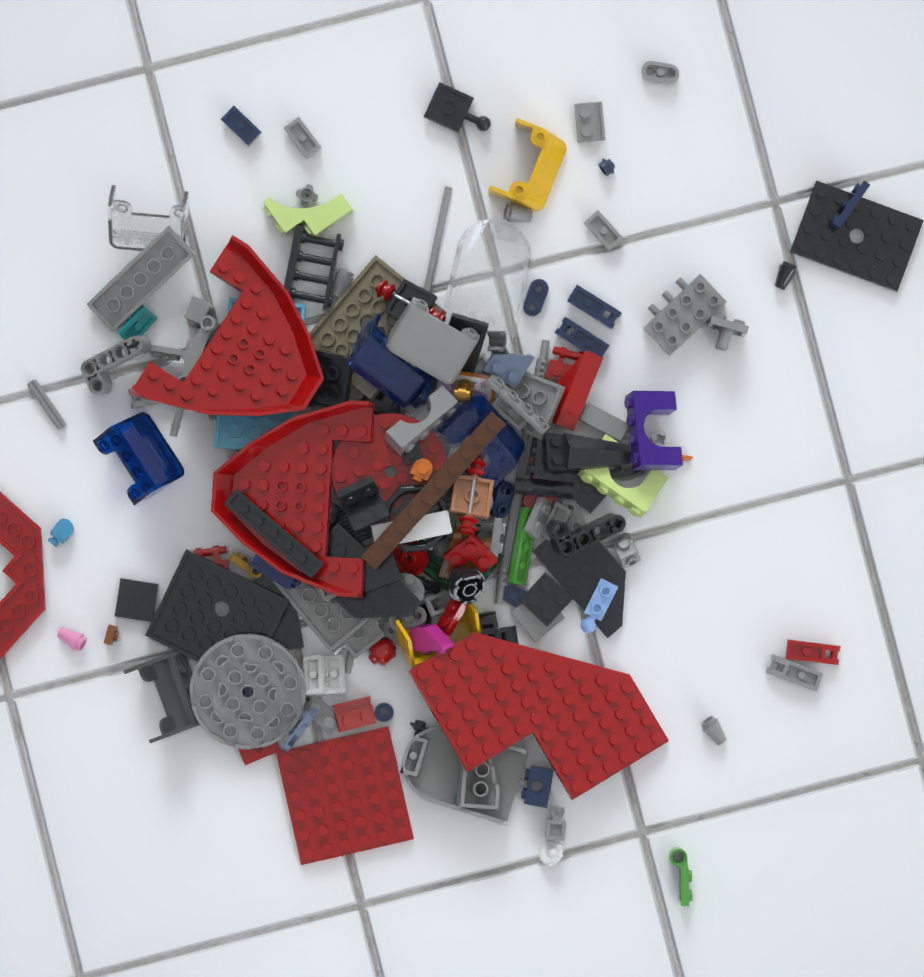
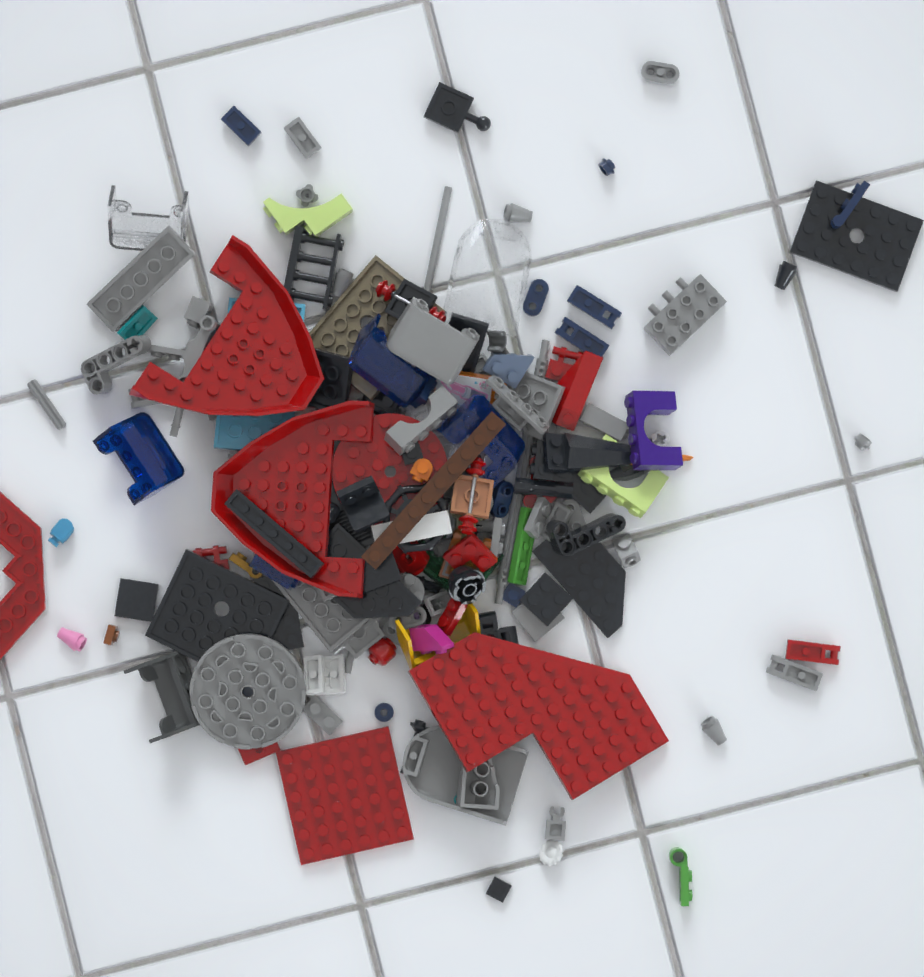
sand blue wing [282,707,320,752] -> none
red plate [332,696,376,732] -> none
pearl gold plate [453,379,475,403] -> none
yellow windscreen [488,118,567,212] -> none
dark blue brick [521,765,554,808] -> none
light grey plate [574,102,605,143] -> none
light blue plate [580,578,618,633] -> none
light grey plate [584,210,624,252] -> none
light grey plate [707,314,749,351] -> none
none -> black tile [486,876,512,903]
none -> light grey plate [854,433,872,450]

